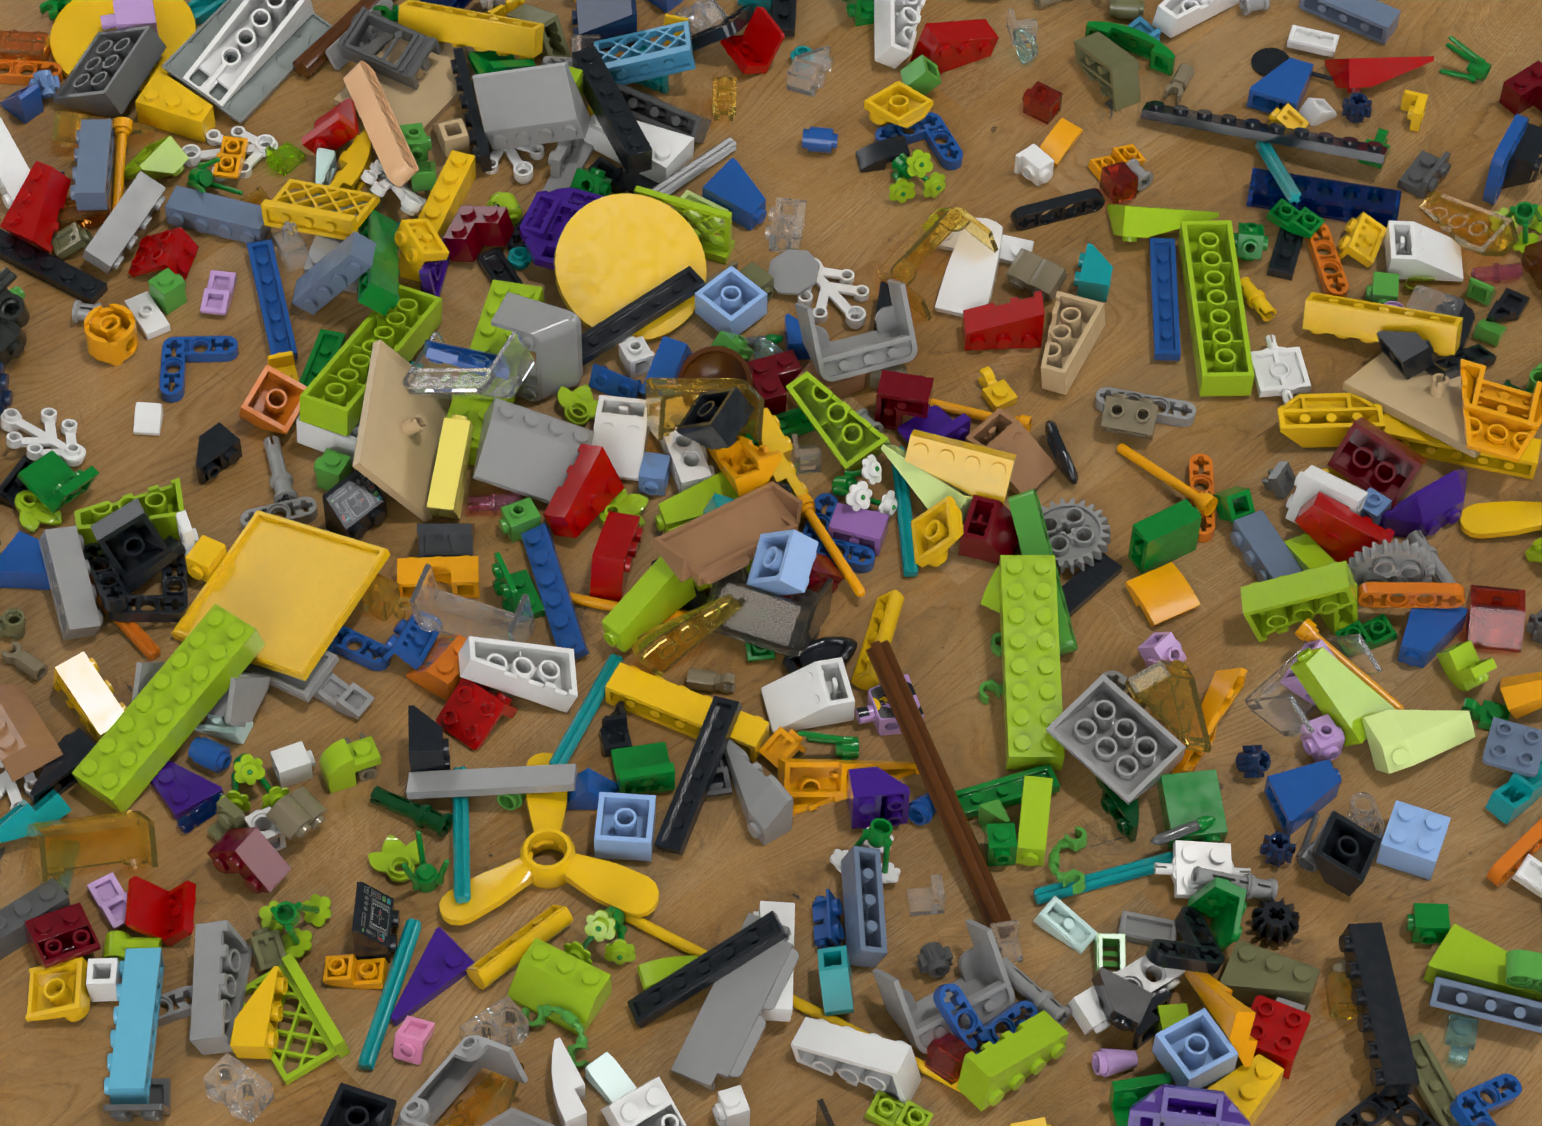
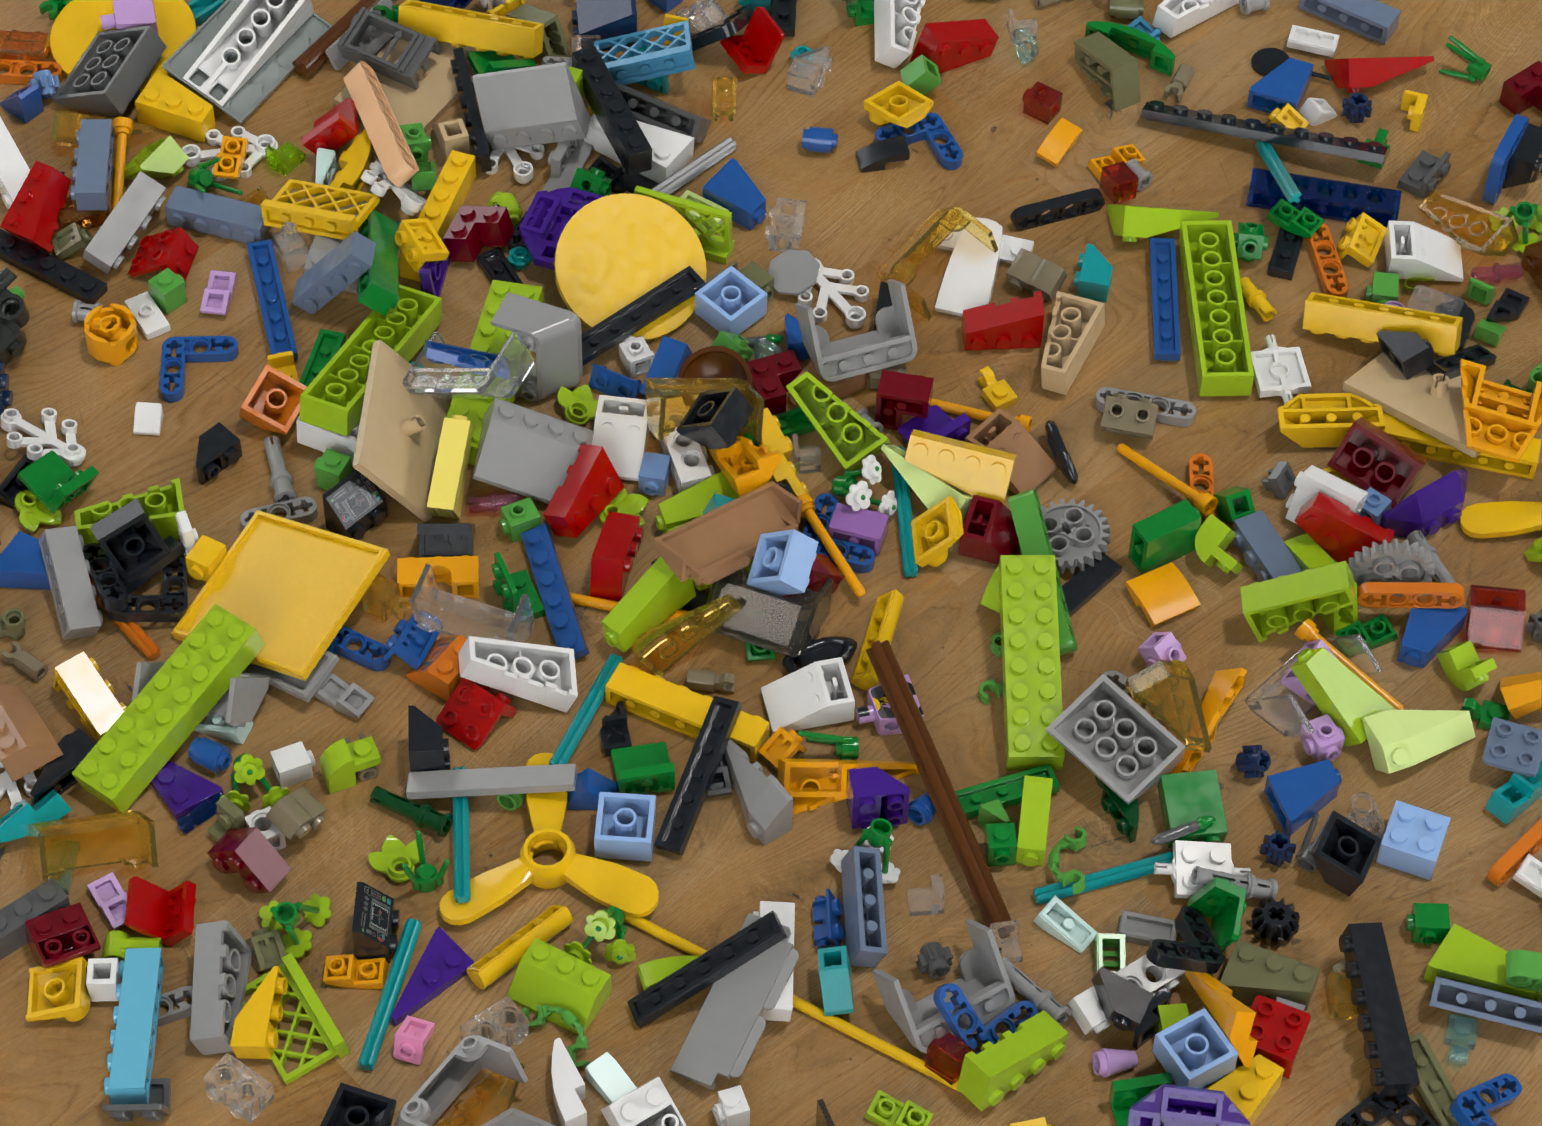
white wedge [791,1017,922,1104] -> none
lime plant [889,149,946,203] -> none
white brick [1014,144,1054,186] -> none
none -> lime brick [1195,514,1244,575]

